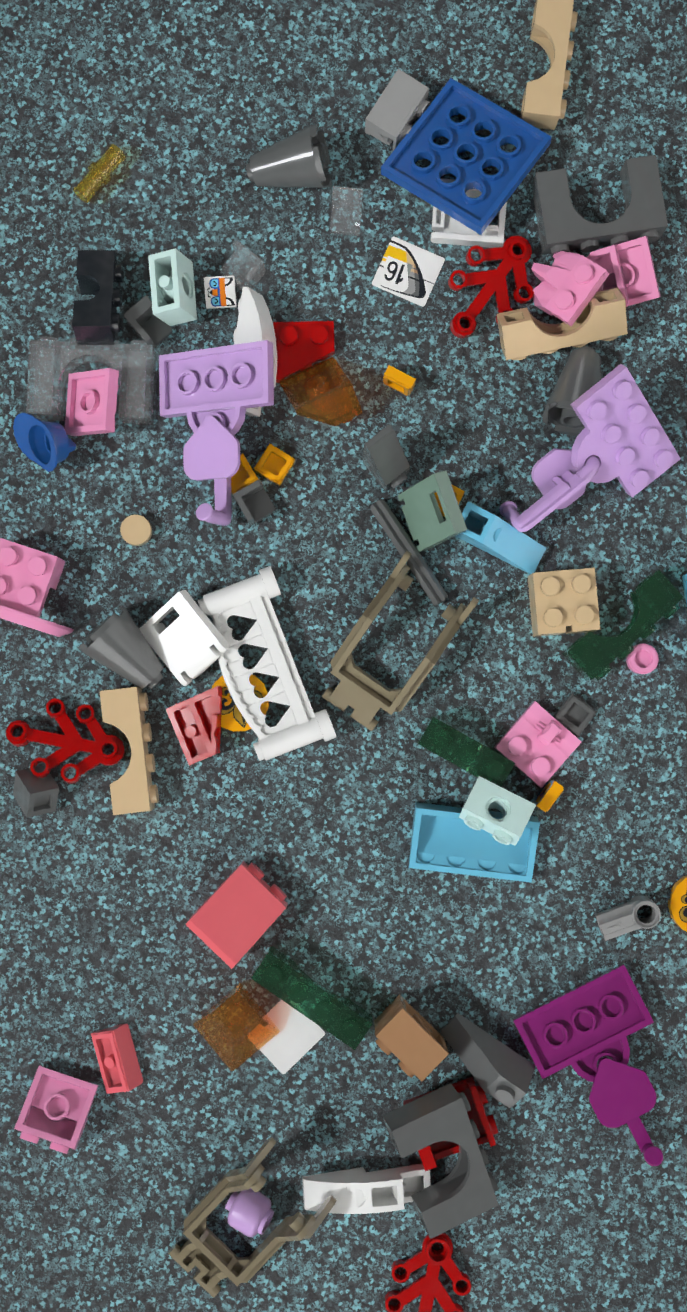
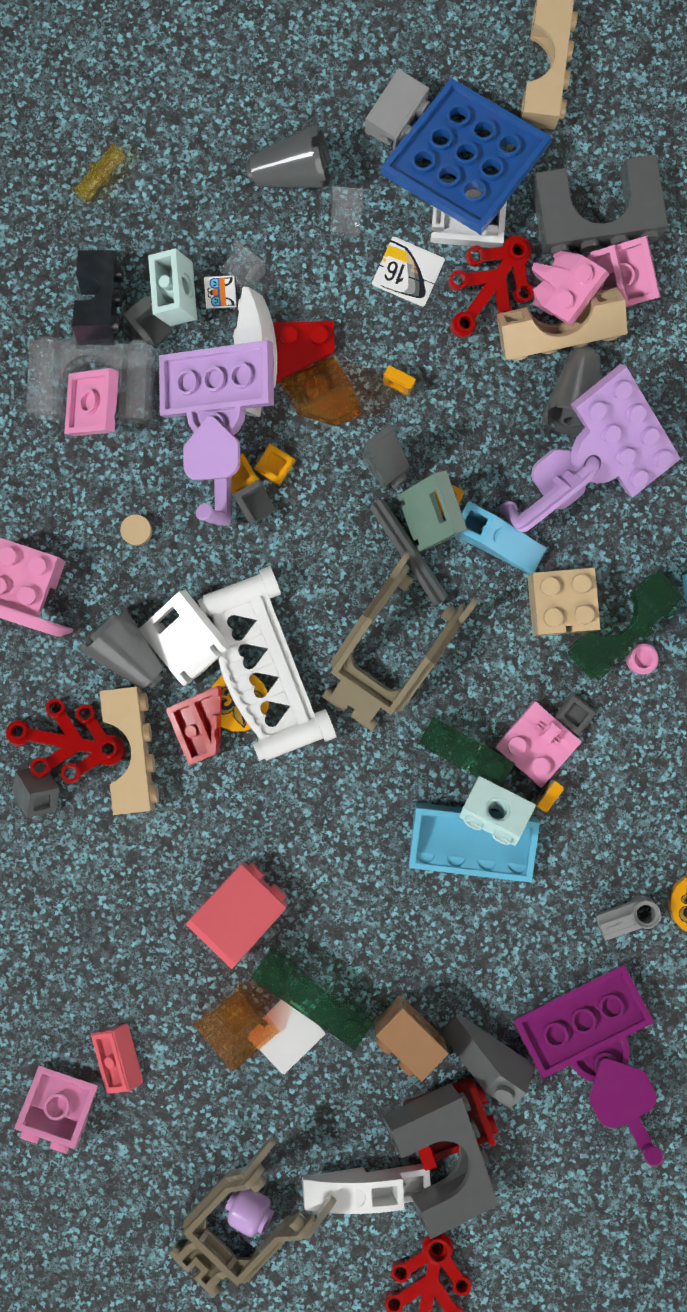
blue piece [13,412,76,472] -> none

